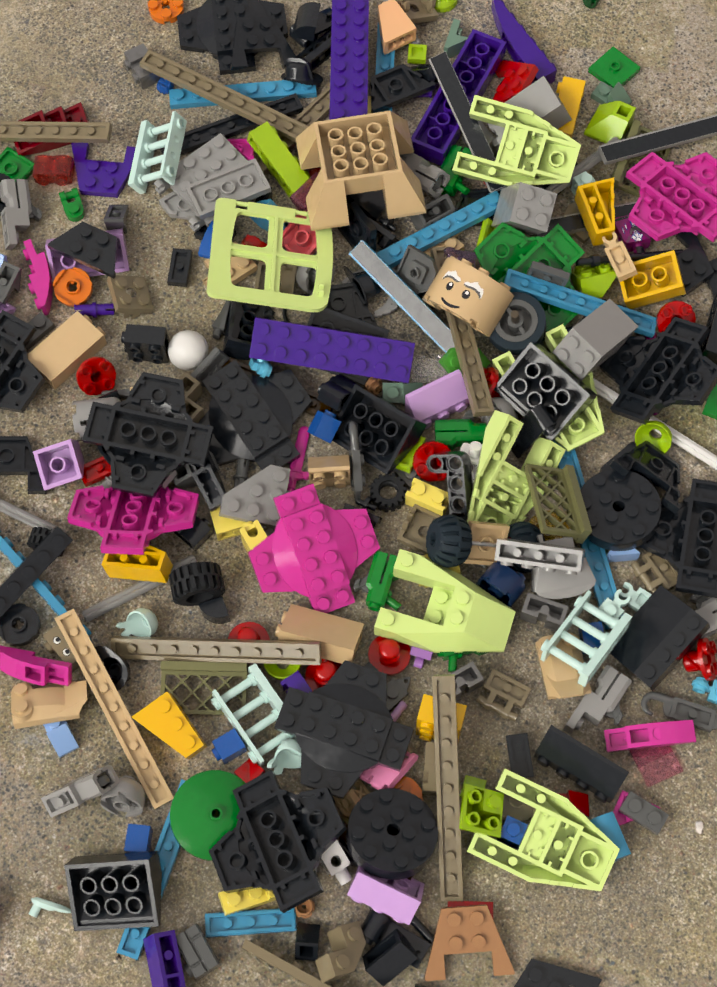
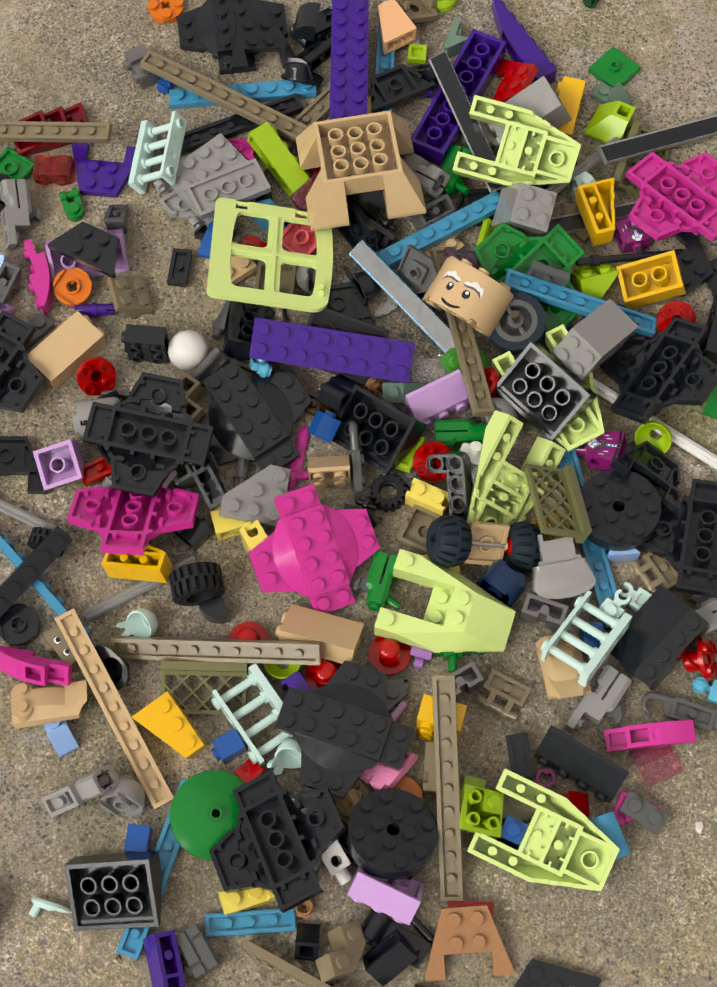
light grey brick [494,537,585,575] -> none
black door [511,404,557,459] -> none
tan plate [602,232,638,282] -> none
none -> magenta bush [535,768,556,789]
none -> magenta torso [576,431,627,471]

